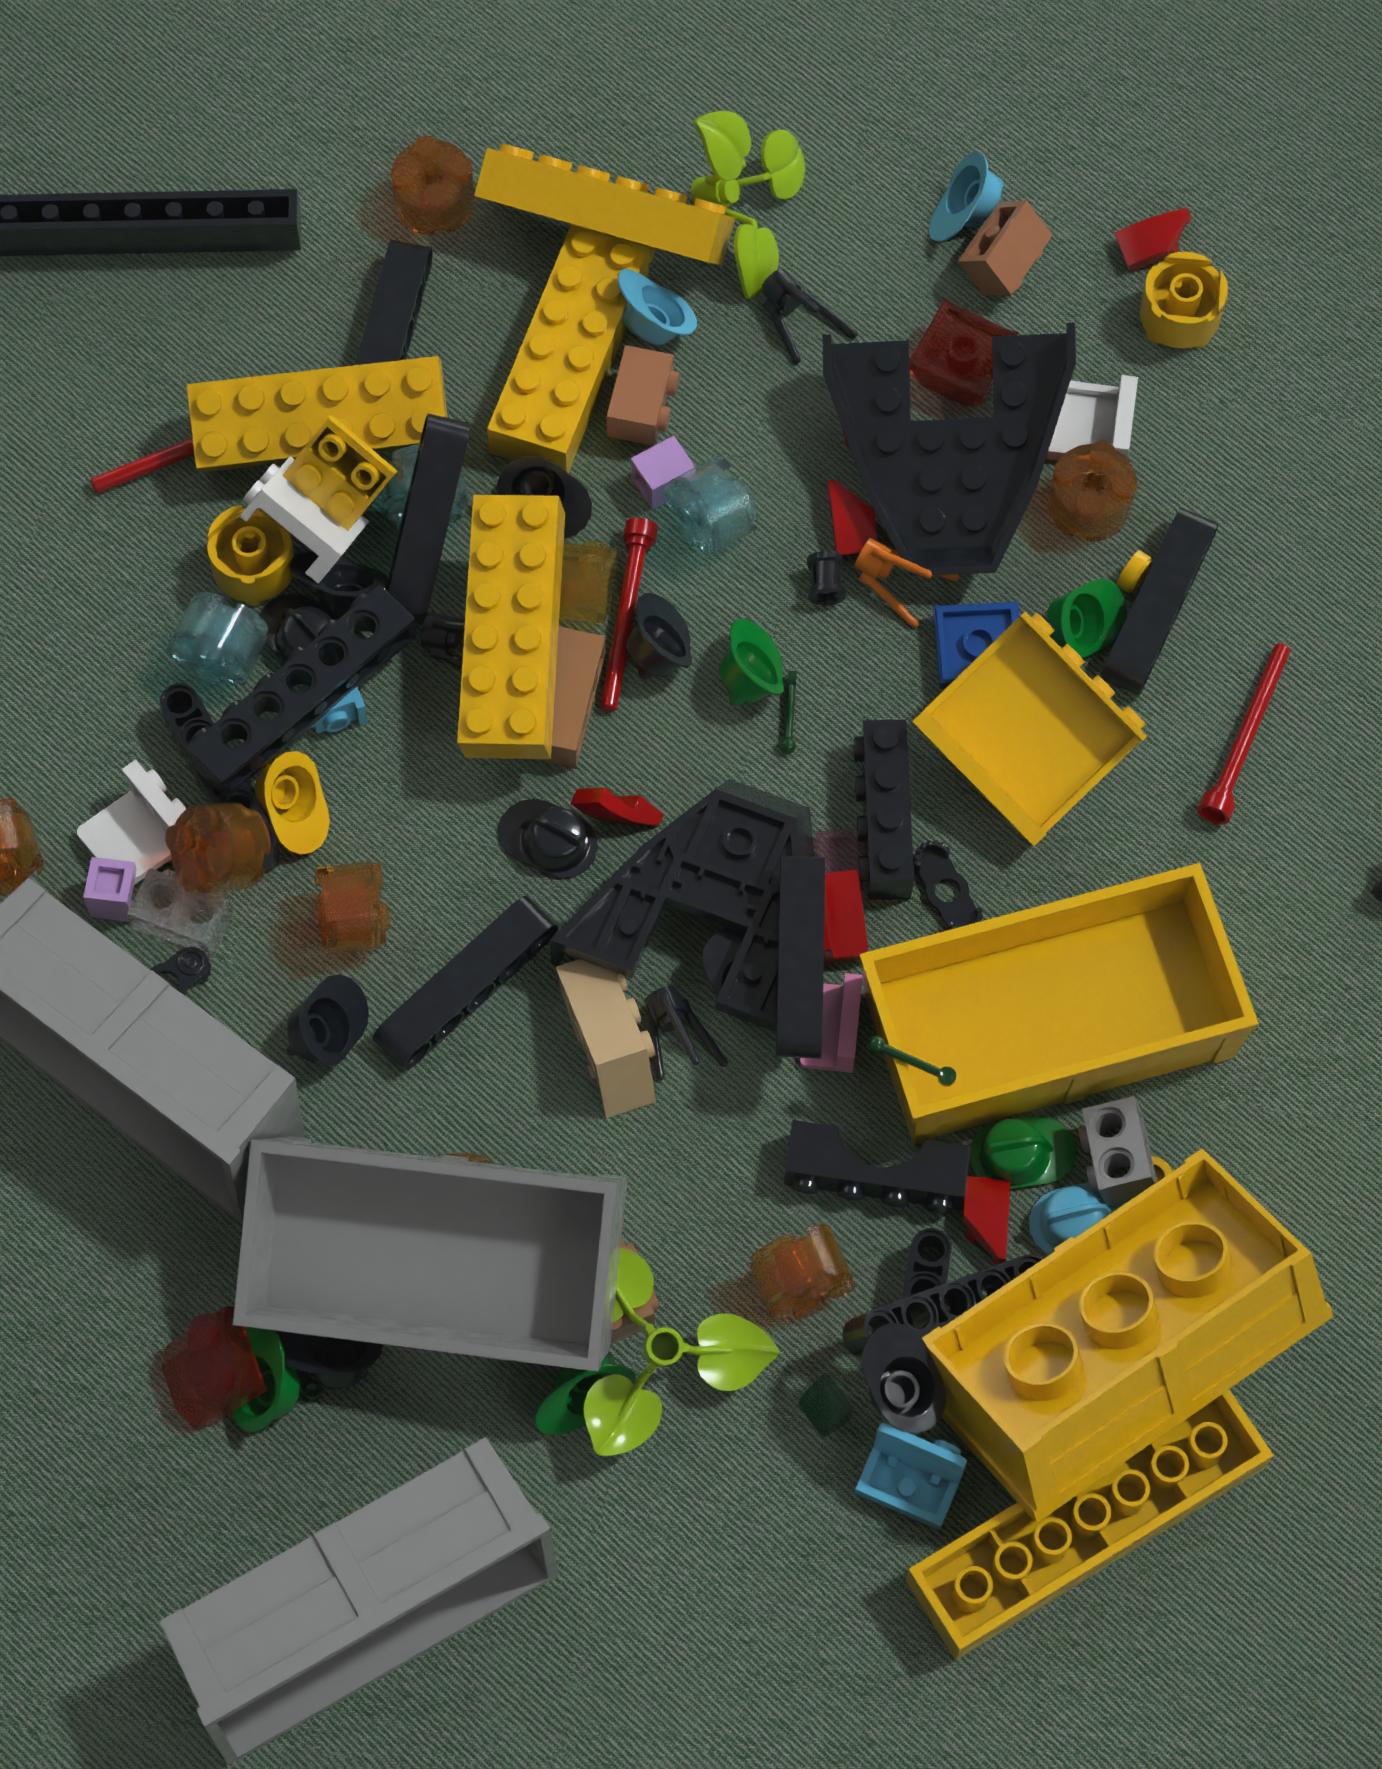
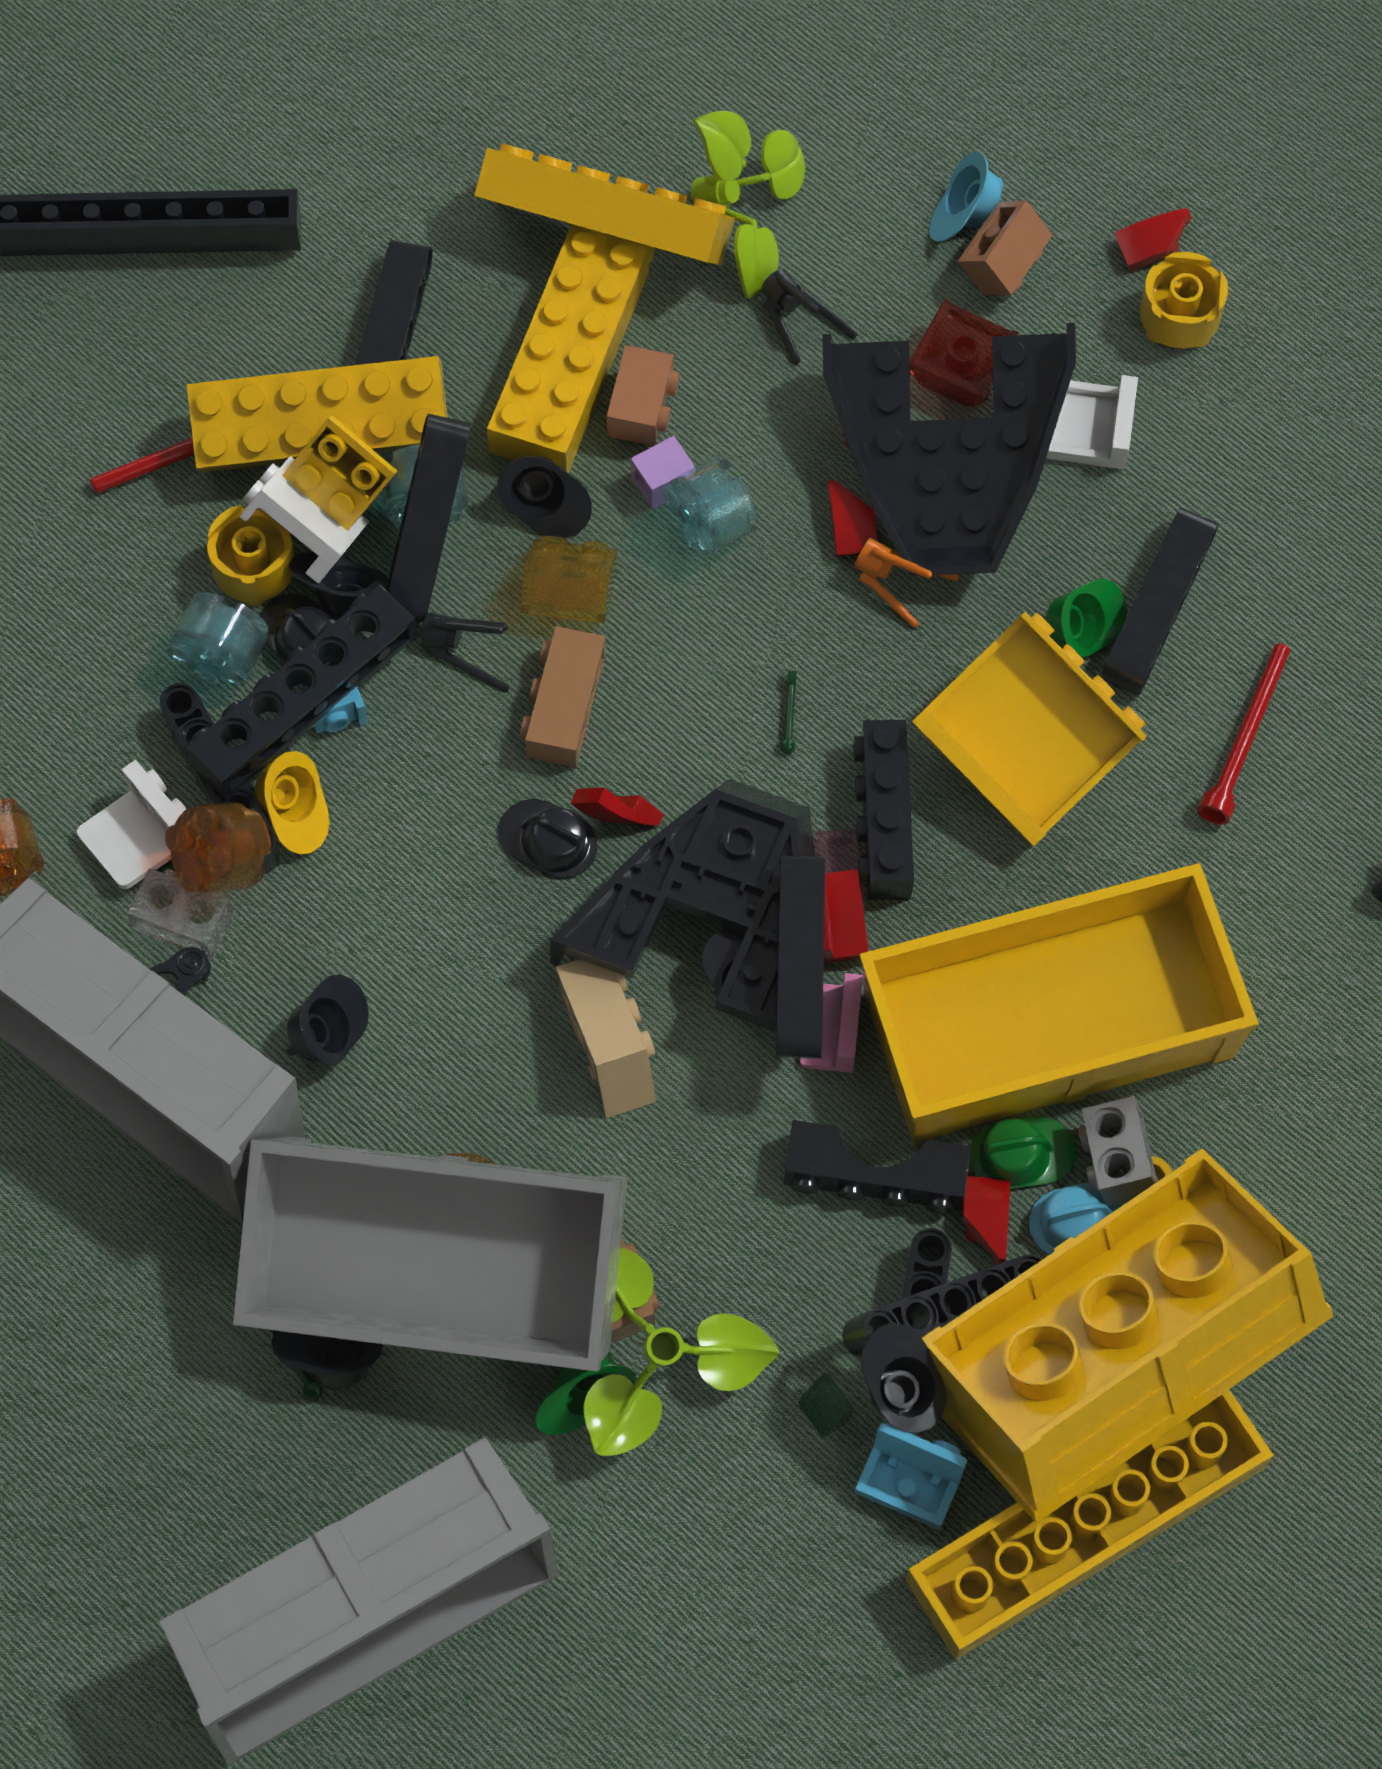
lavender panel [83,857,137,922] -> none
clear red slope [161,1306,267,1430] -> none
green piece [230,1327,300,1433] -> none
clear orange brick [314,861,390,955] -> none
black beam [372,895,559,1071] -> none
clear orange brick [391,136,474,235] -> none
yellow brick [457,495,565,759] -> none
red piece [600,518,658,712] -> none
medium azure piece [617,269,697,345] -> none
black piece [626,593,692,680] -> none
black plant [642,986,728,1080] -> none
green piece [718,619,784,706] -> none
clear orange brick [748,1224,856,1320] -> none
black bush [807,551,846,606] -> none
dark green hinge [867,1036,956,1087] -> none
black piece [914,840,983,930] -> none
blue plate [933,602,1019,689] -> none
clear orange brick [1048,441,1137,541] -> none
yellow tile [1116,550,1153,594] -> none

